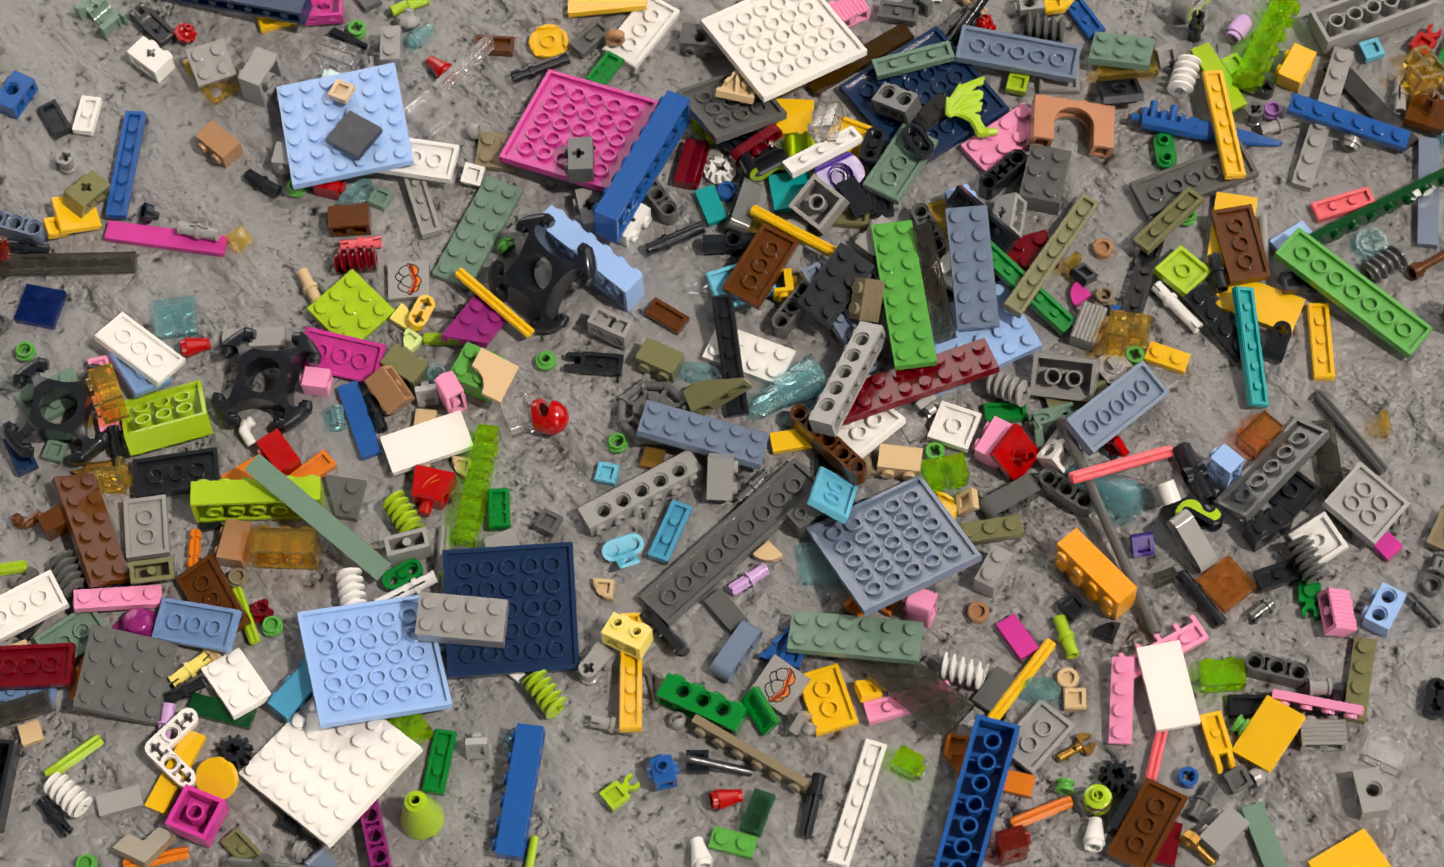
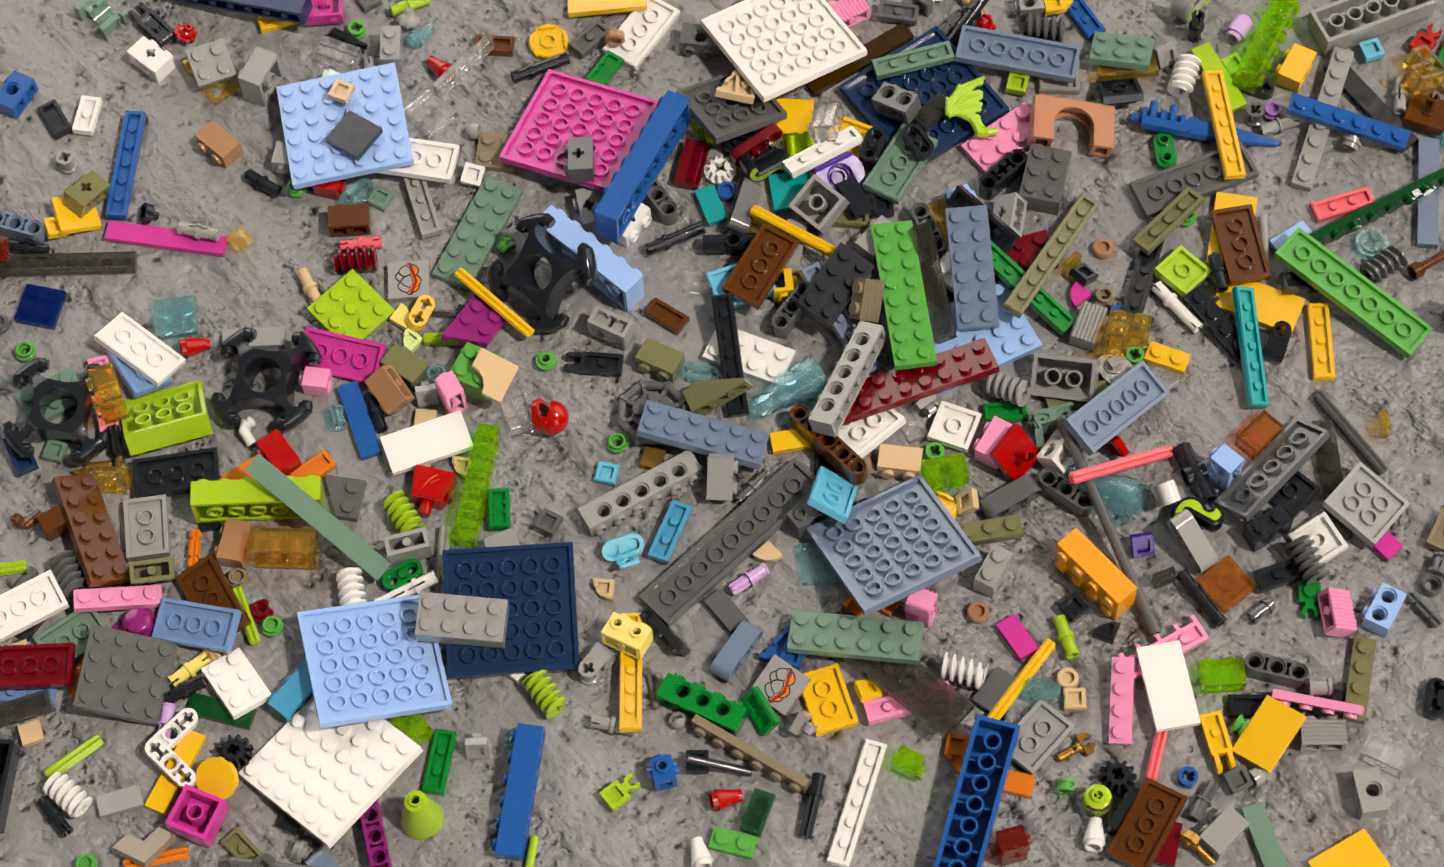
orange axle [1009,795,1073,830] -> none

